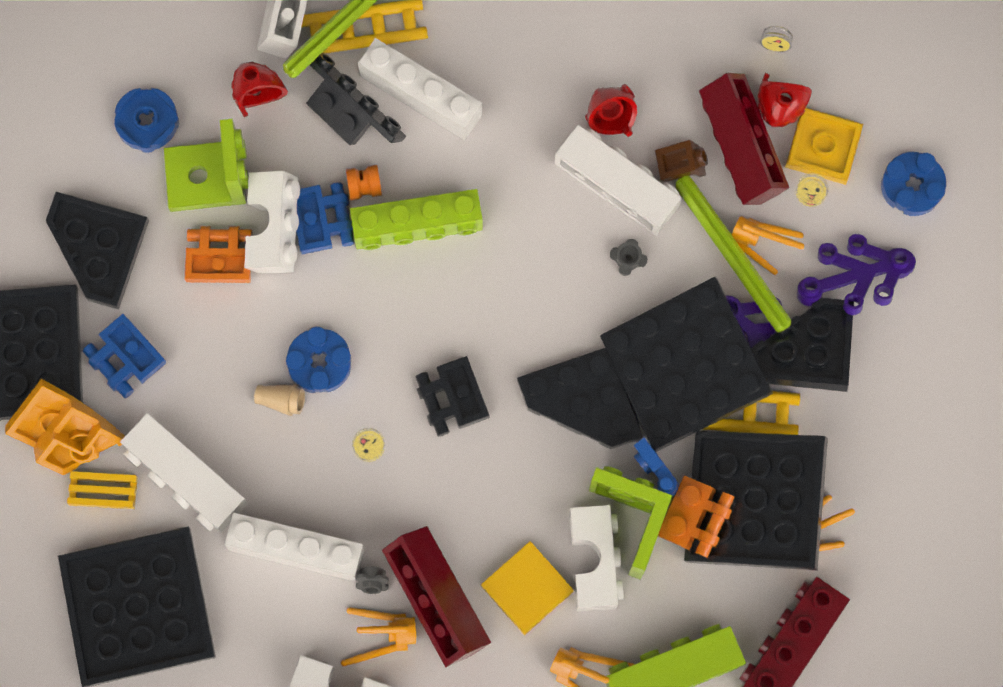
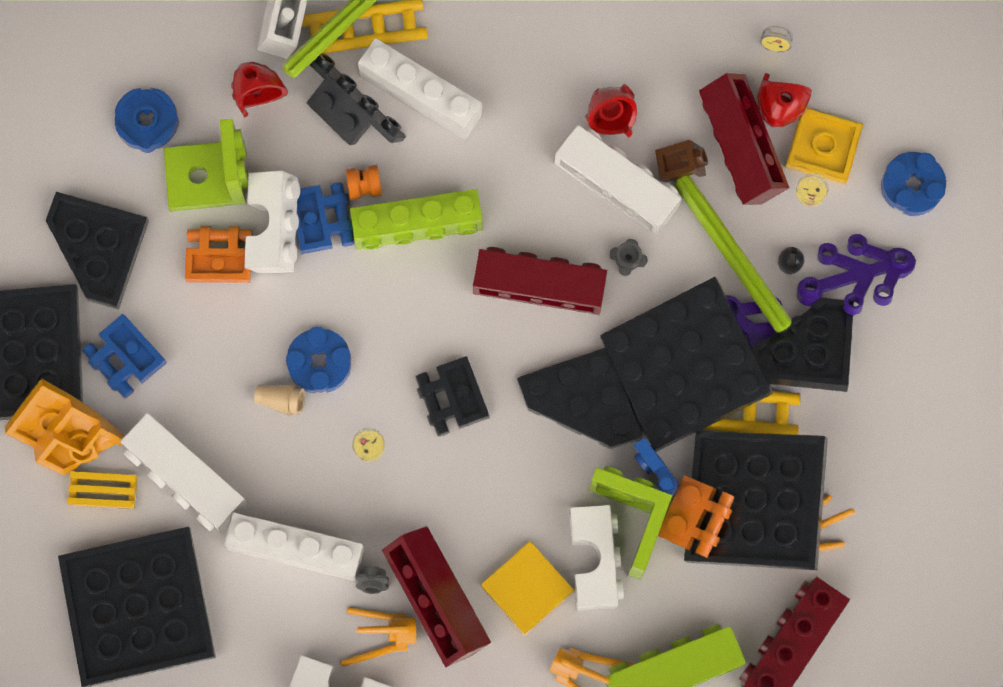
light orange plant [732,216,805,275] -> none
none -> dark red brick [473,247,607,315]
none -> black hinge [778,247,804,274]

